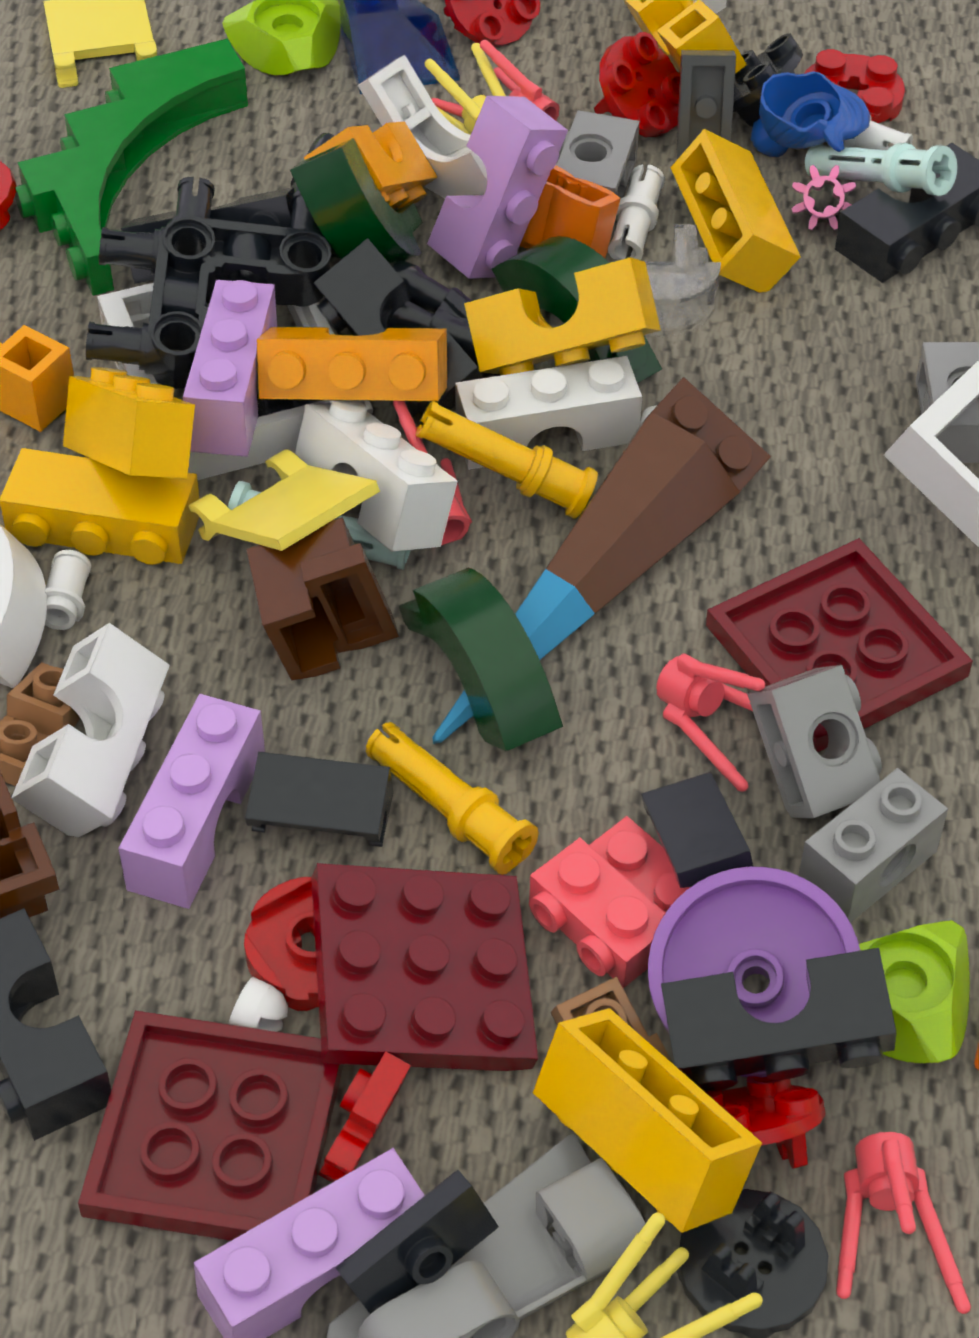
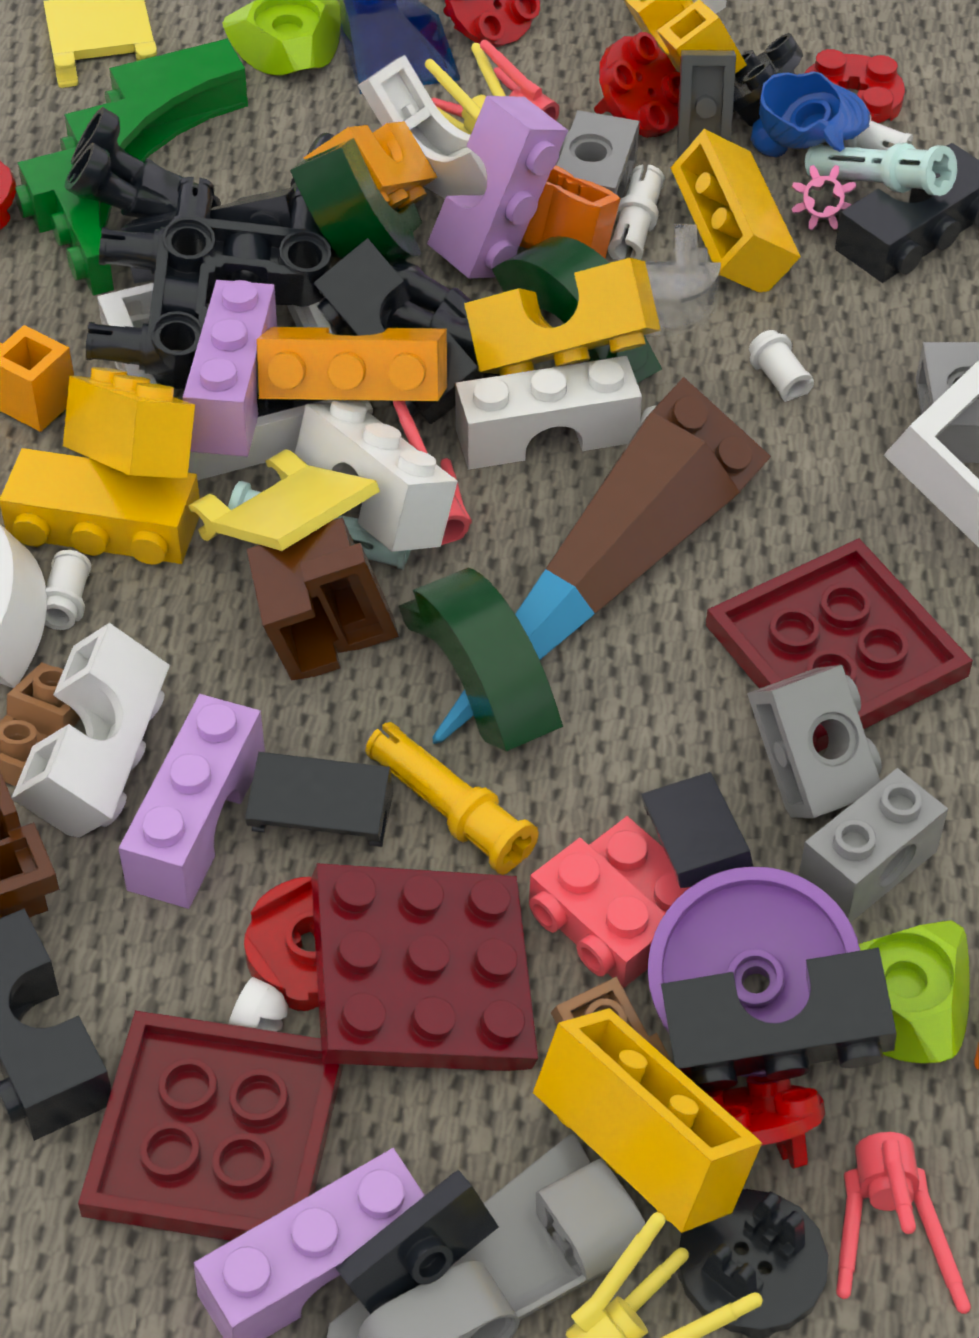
red plate [318,1051,411,1183] -> none
yellow pin [416,401,598,519] -> none
coral plant [656,653,765,792] -> none
none -> black piece [65,107,221,218]
none -> white pin [749,330,814,402]

